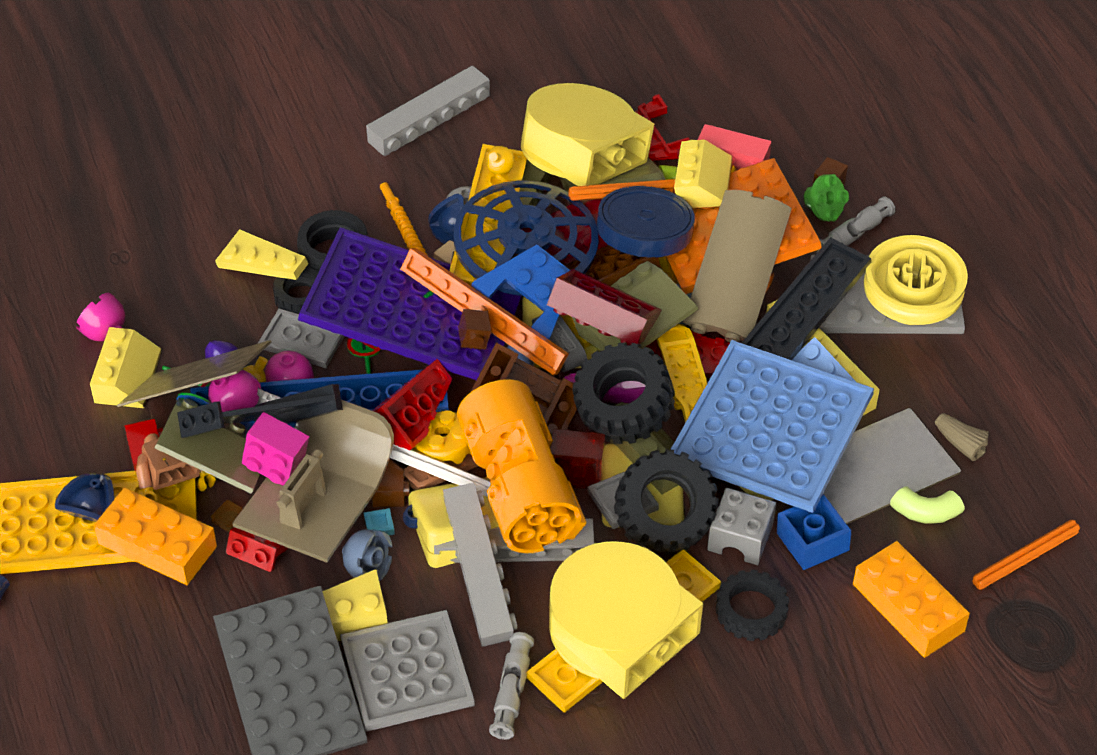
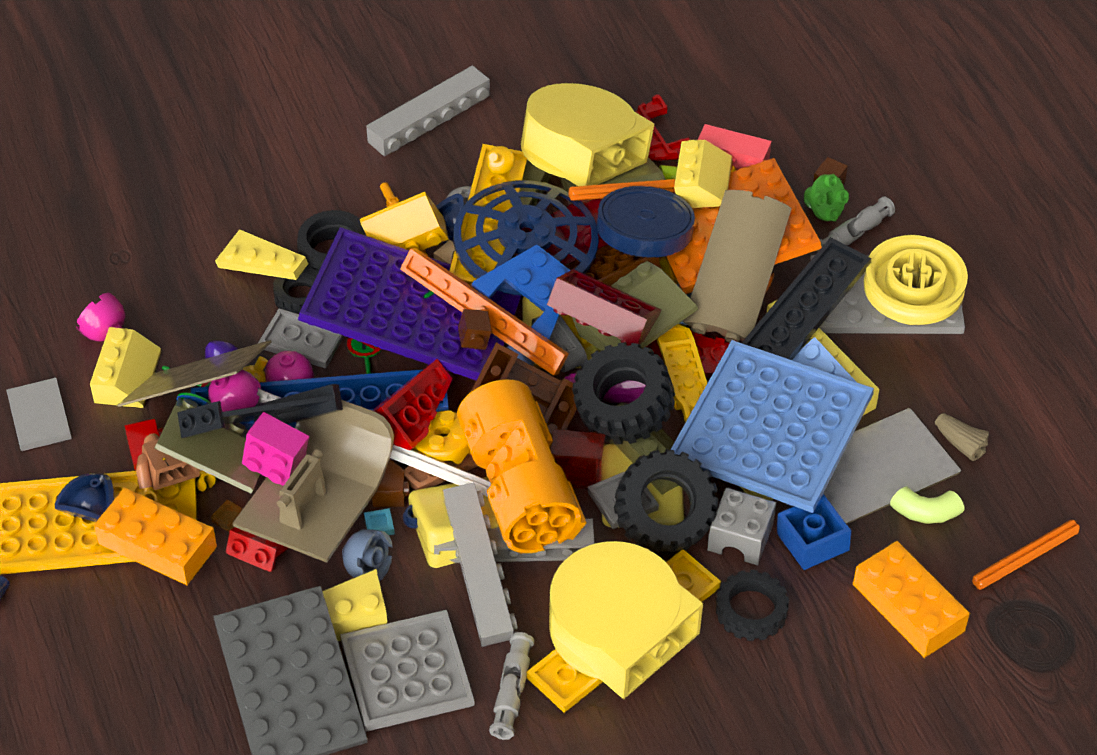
none -> light grey tile [6,378,72,451]
none -> yellow slope [360,192,449,251]

